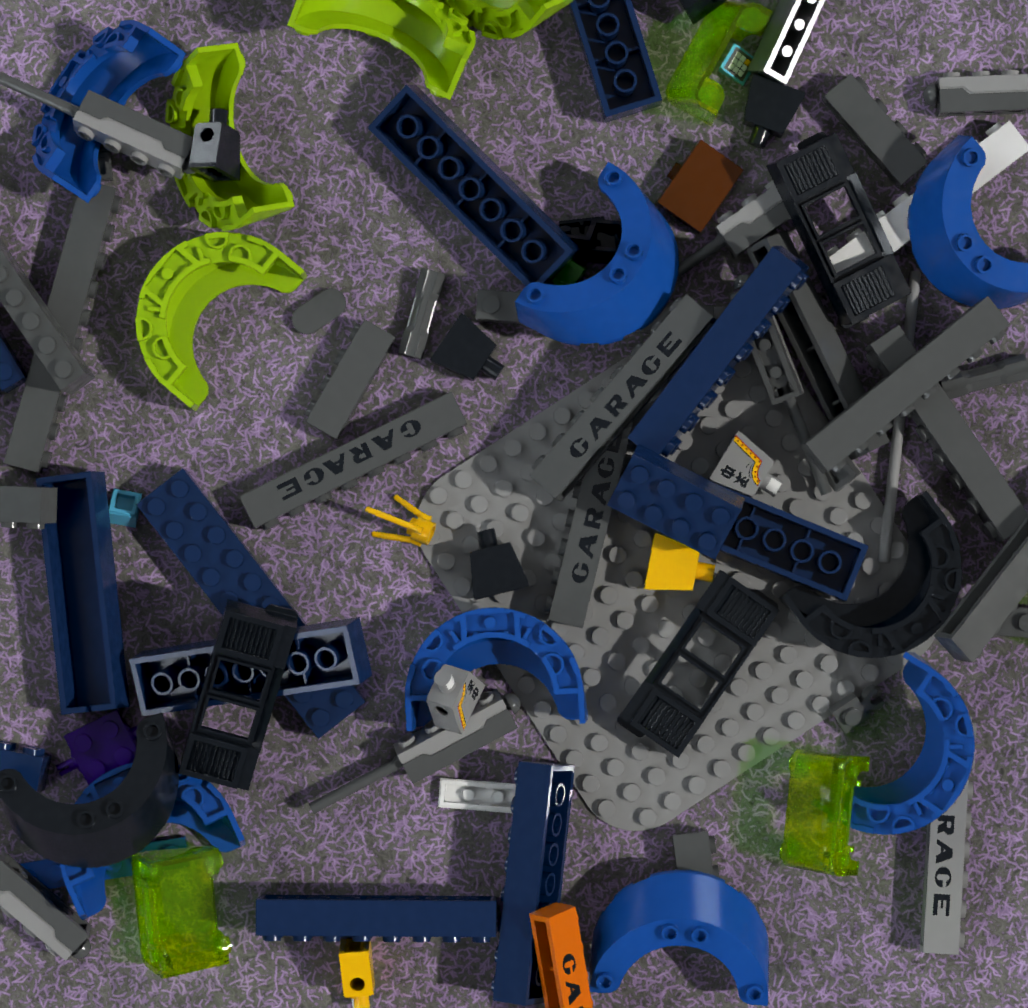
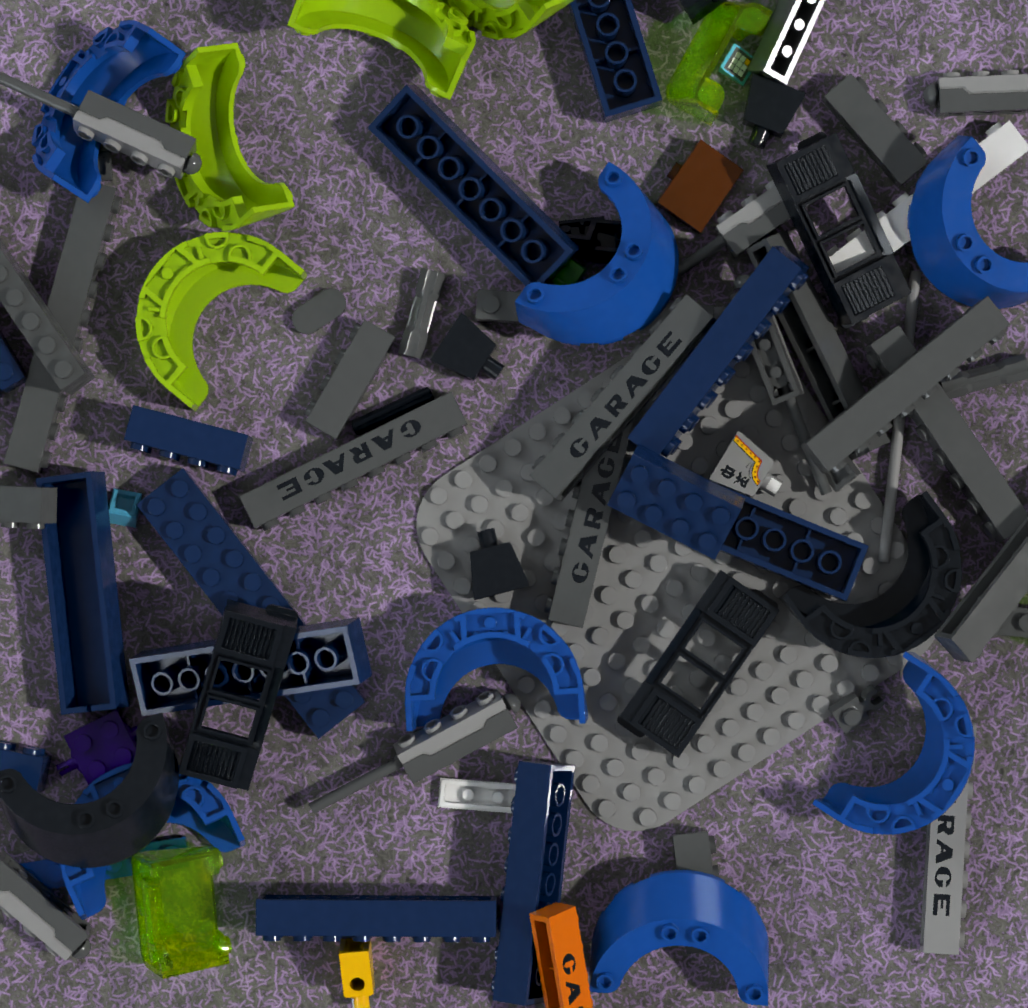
black torso [189,108,240,182] -> none
yellow plant [365,495,436,547] -> none
light grey torso [426,664,485,735] -> none
yellow torso [643,533,715,591] -> none
clear neon green windscreen [779,748,870,876] -> none
none -> dark blue brick [124,405,253,476]
none -> black axle [351,387,434,435]

